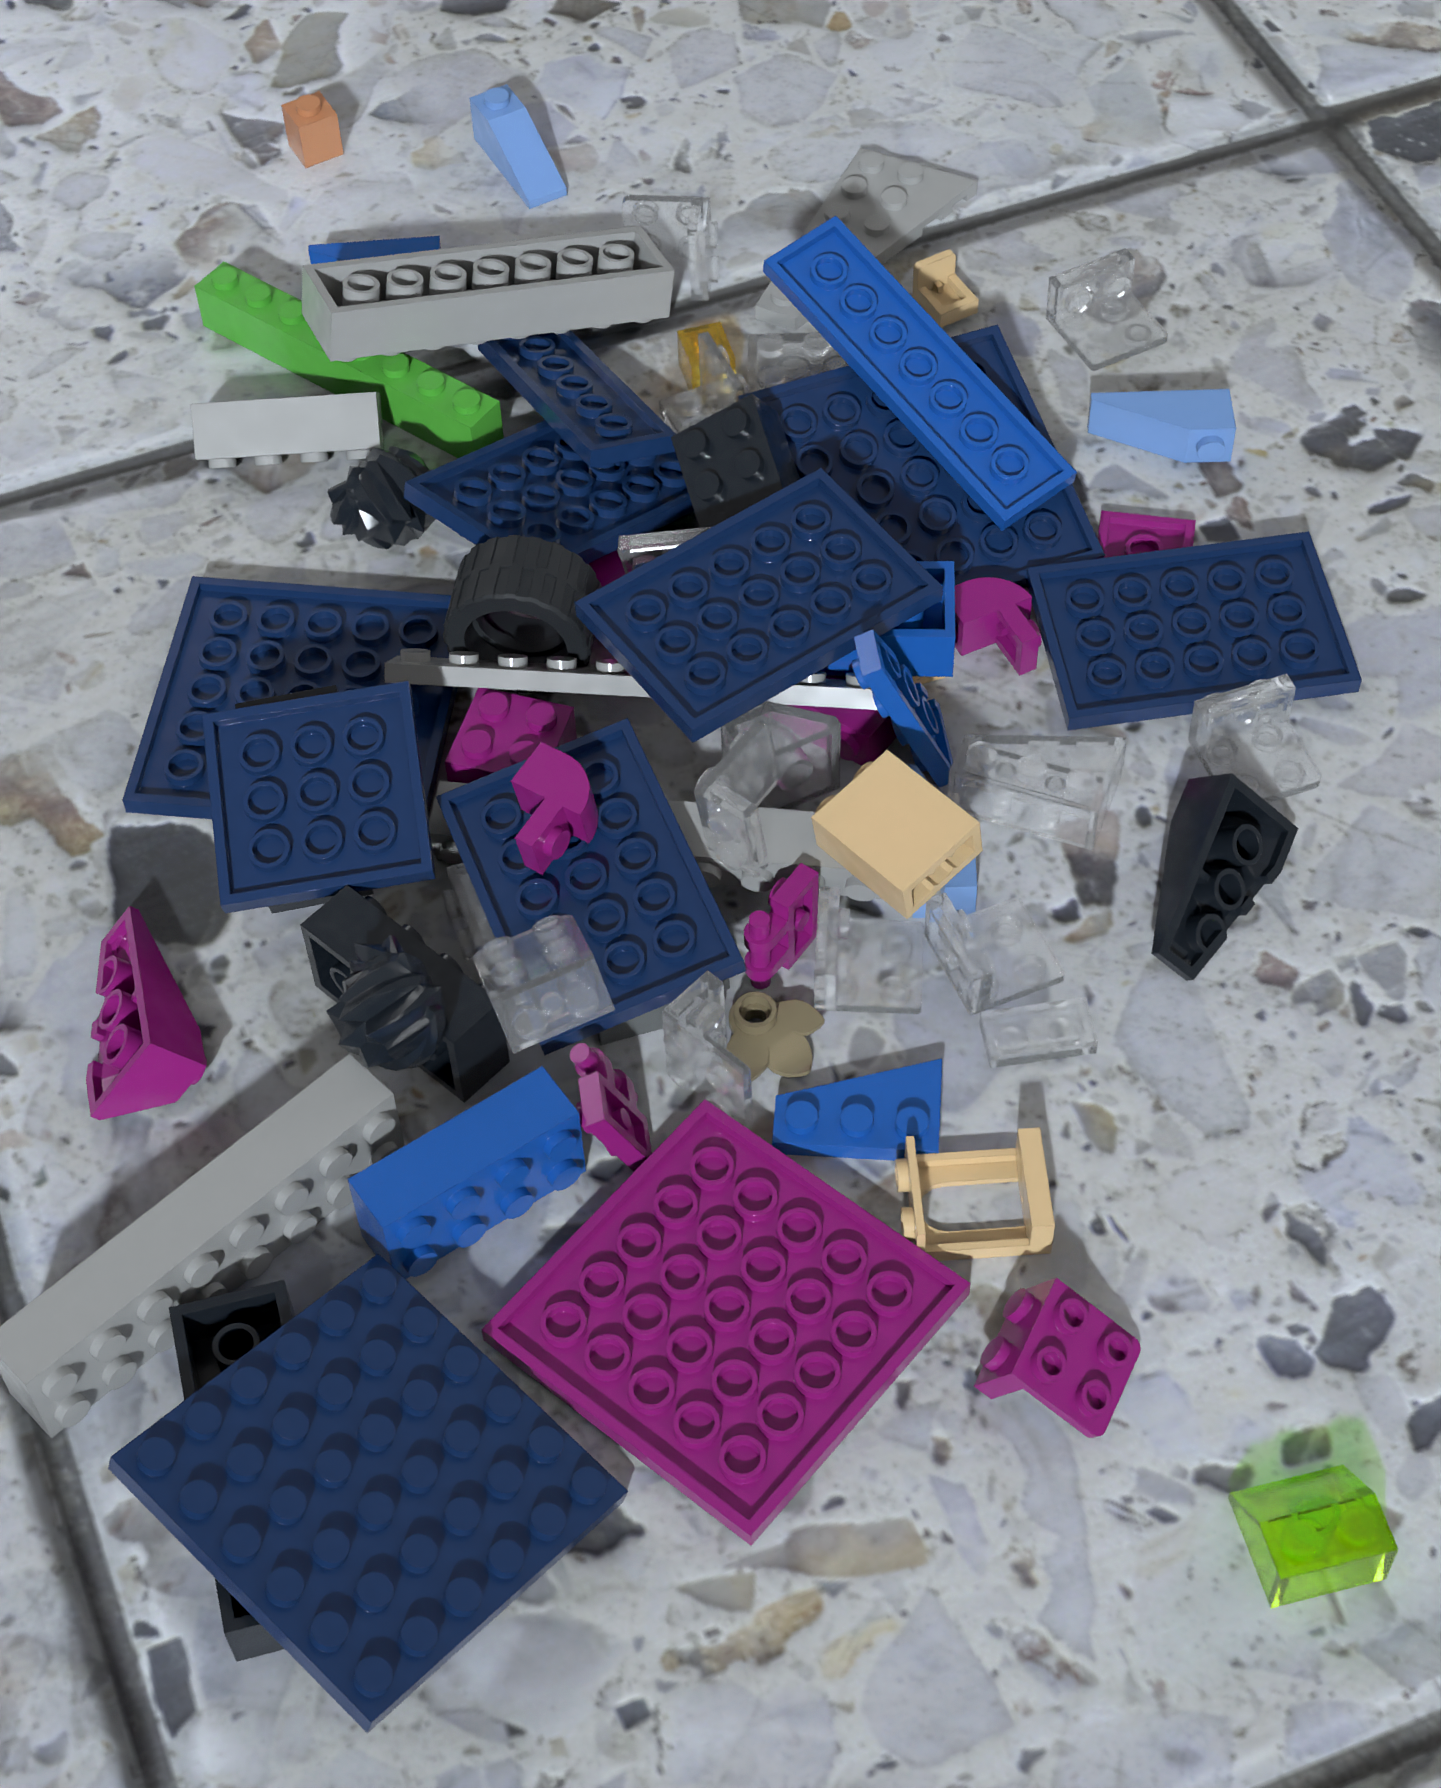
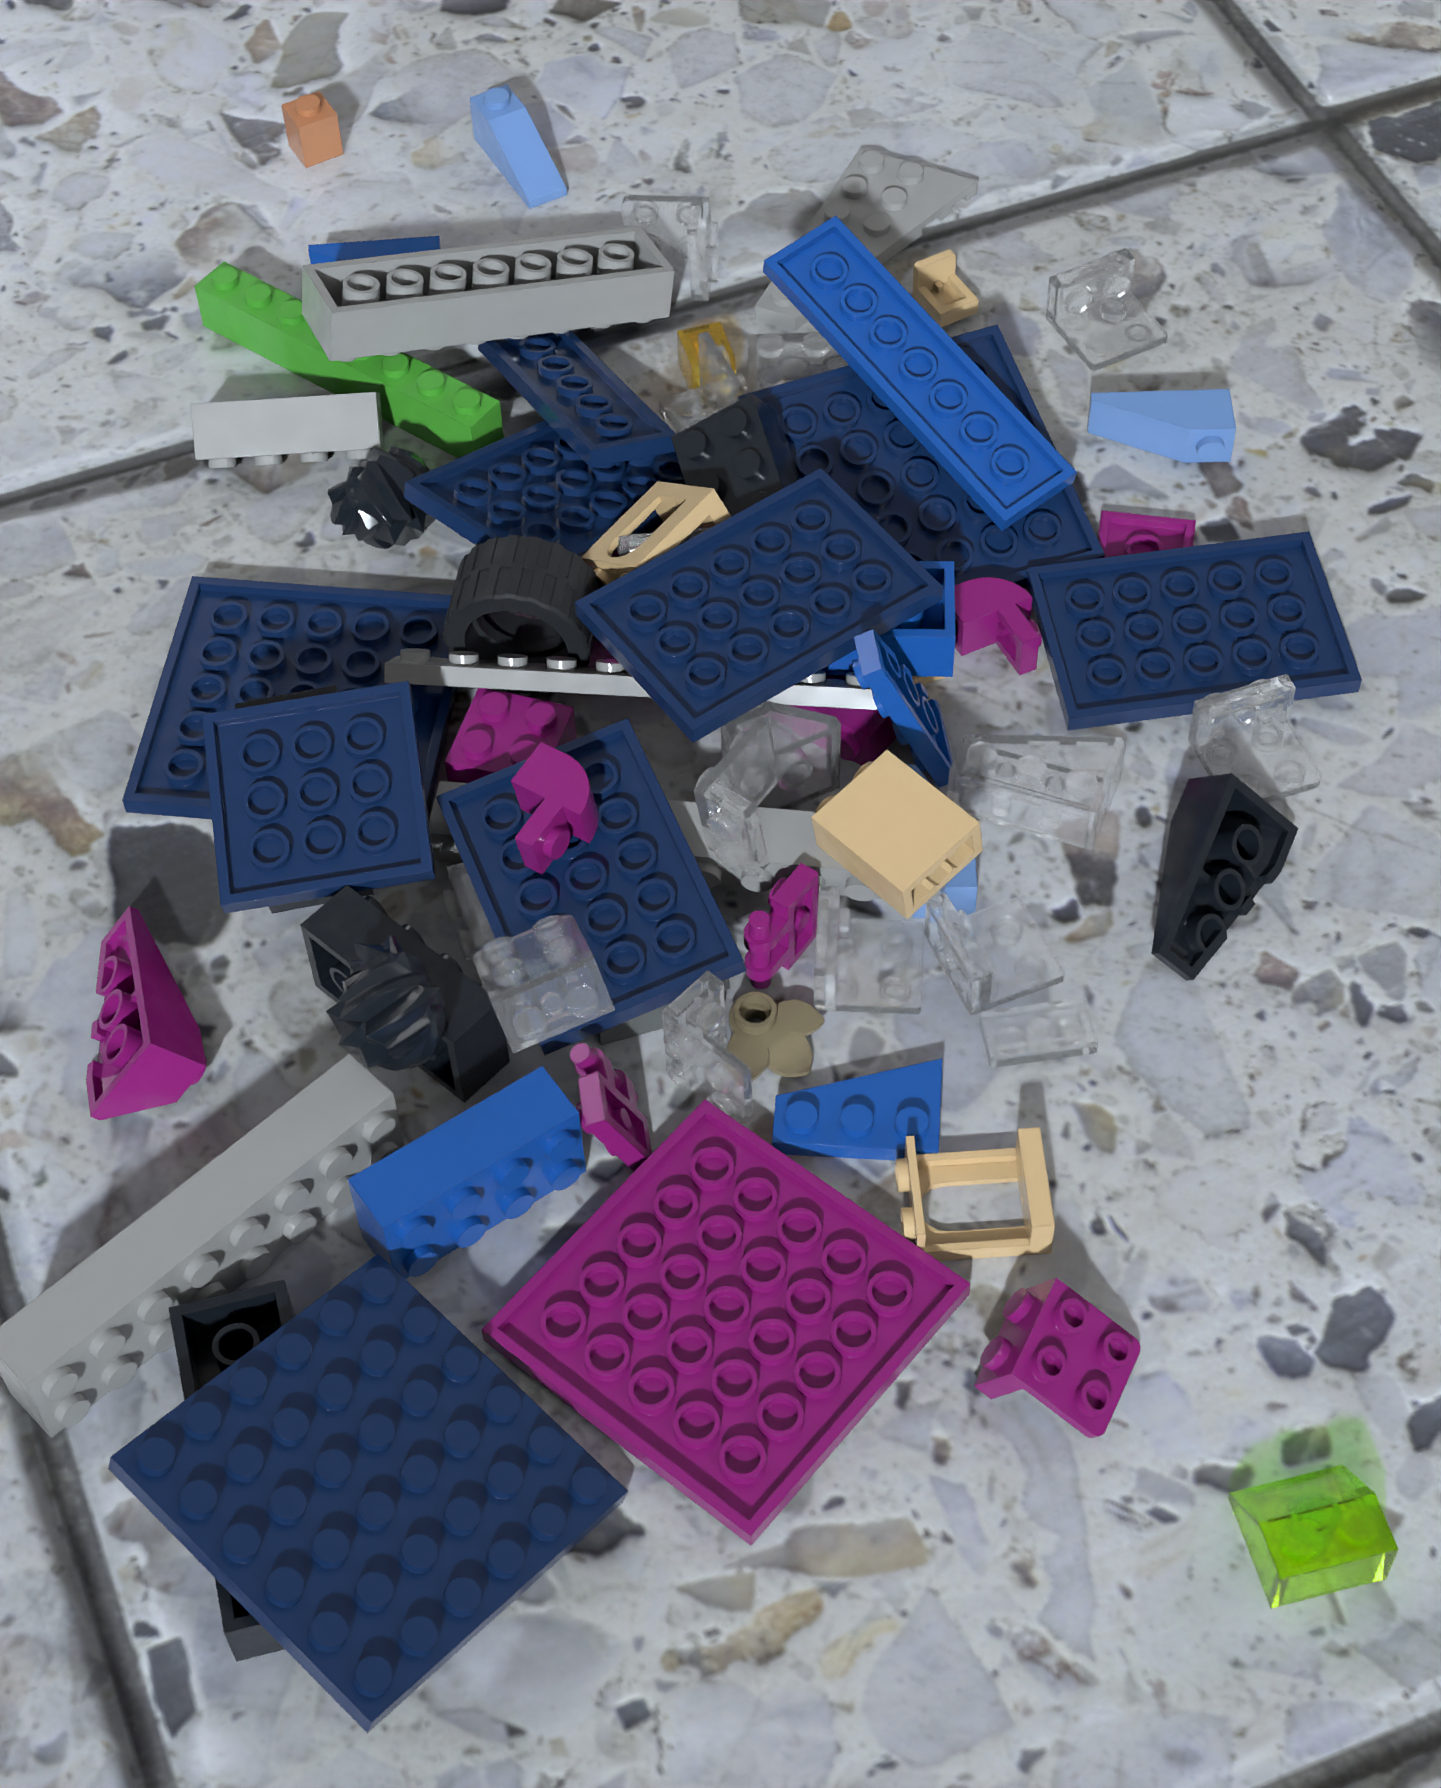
none -> tan panel [581,481,732,587]

